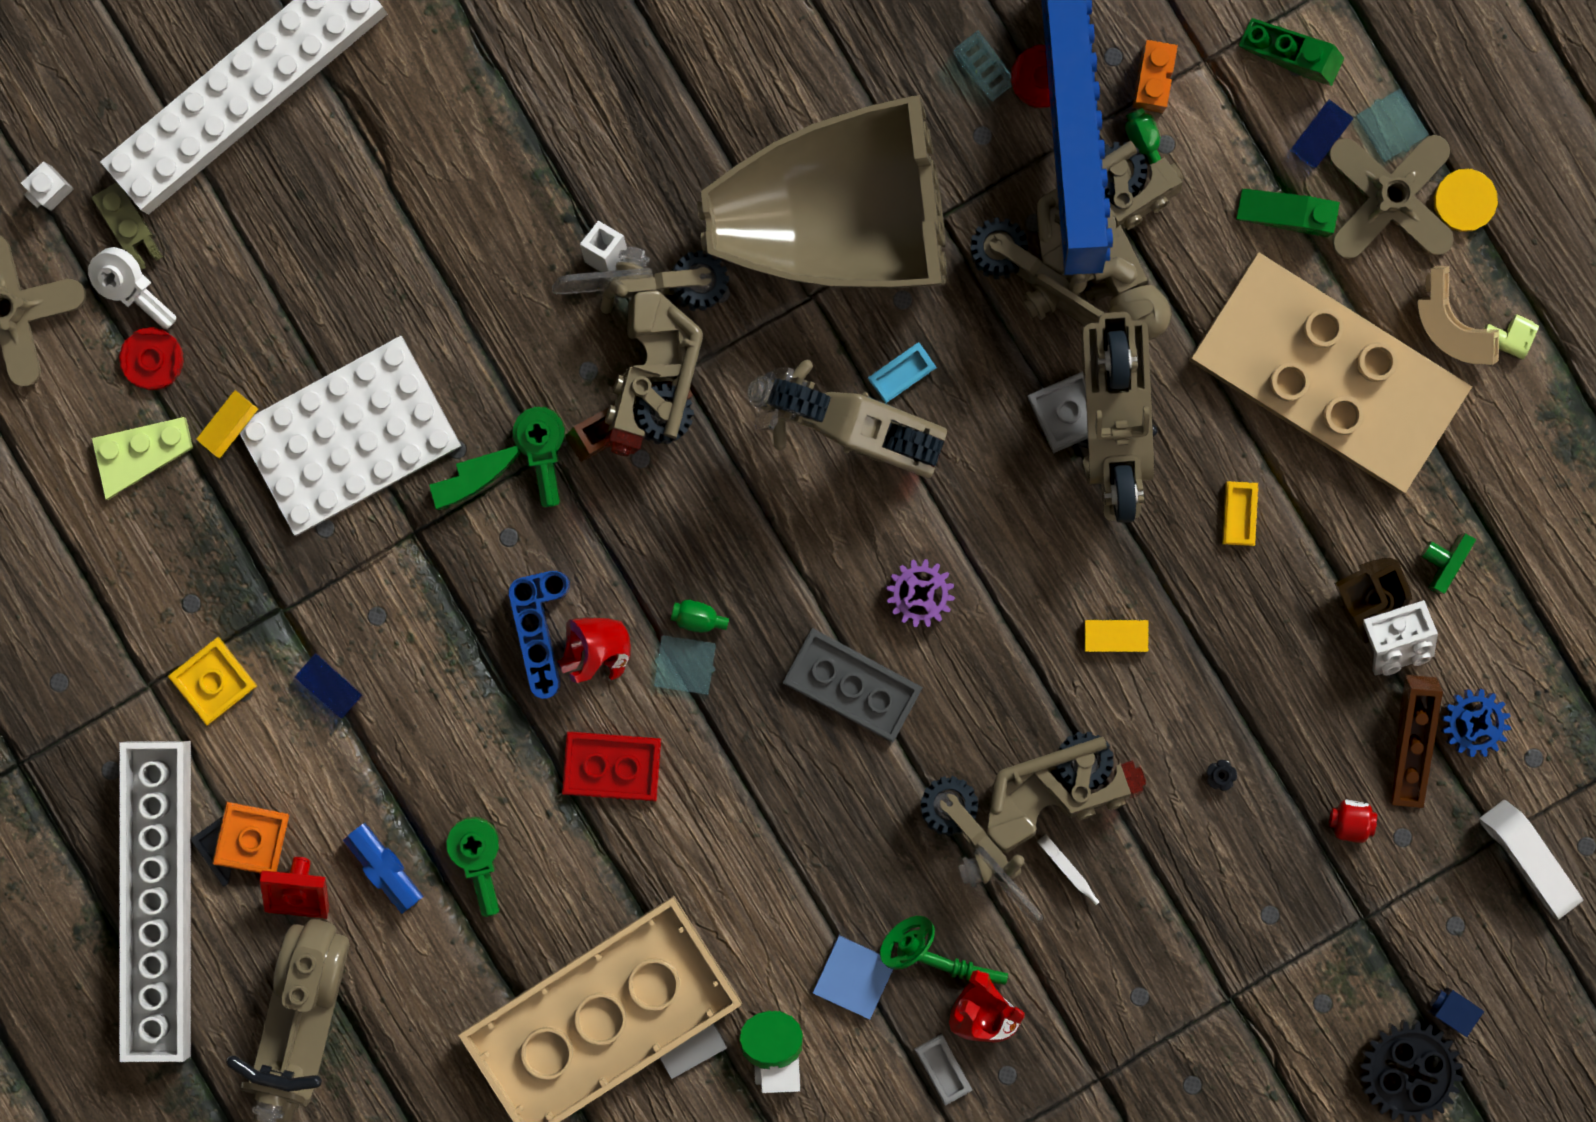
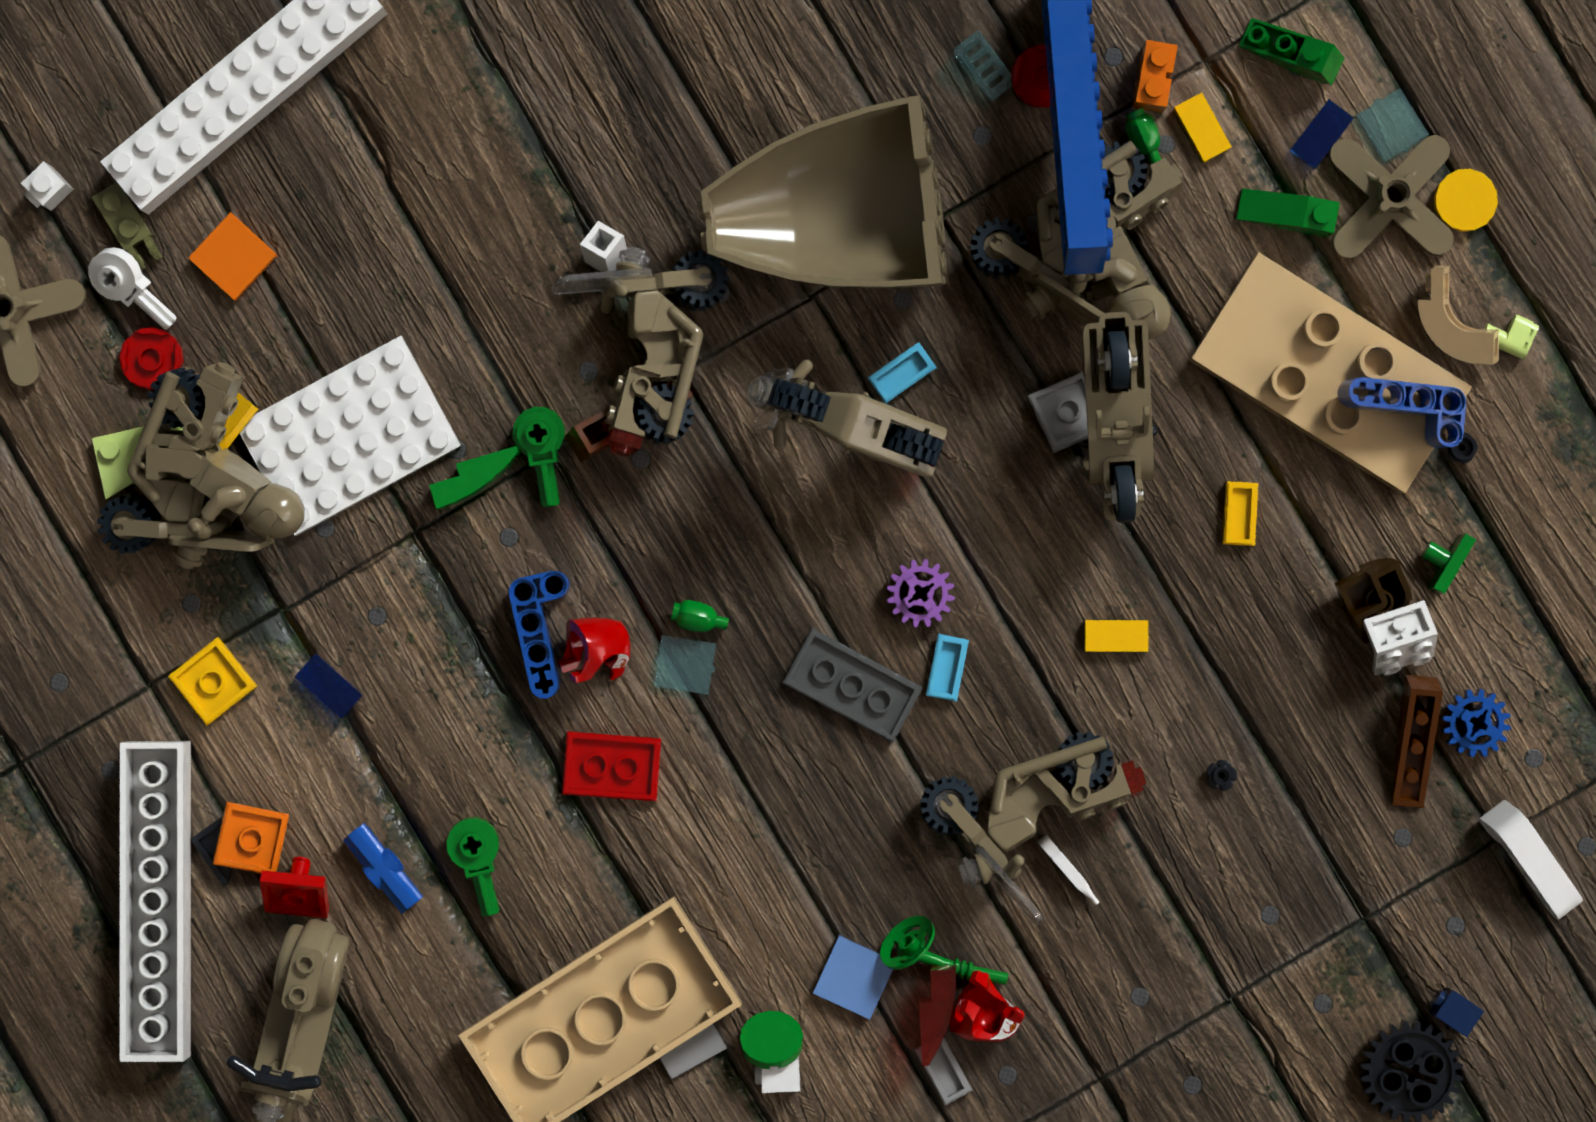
red head [1329,799,1377,843] -> none
none -> dark tan piece [97,362,305,569]
none -> orange tile [188,212,278,301]
none -> clear red slope [919,965,957,1066]
none -> medium azure tile [926,634,969,702]
none -> yellow tile [1173,92,1232,163]
none -> blue beam [1337,377,1466,449]
none -> black plate [1447,432,1478,463]

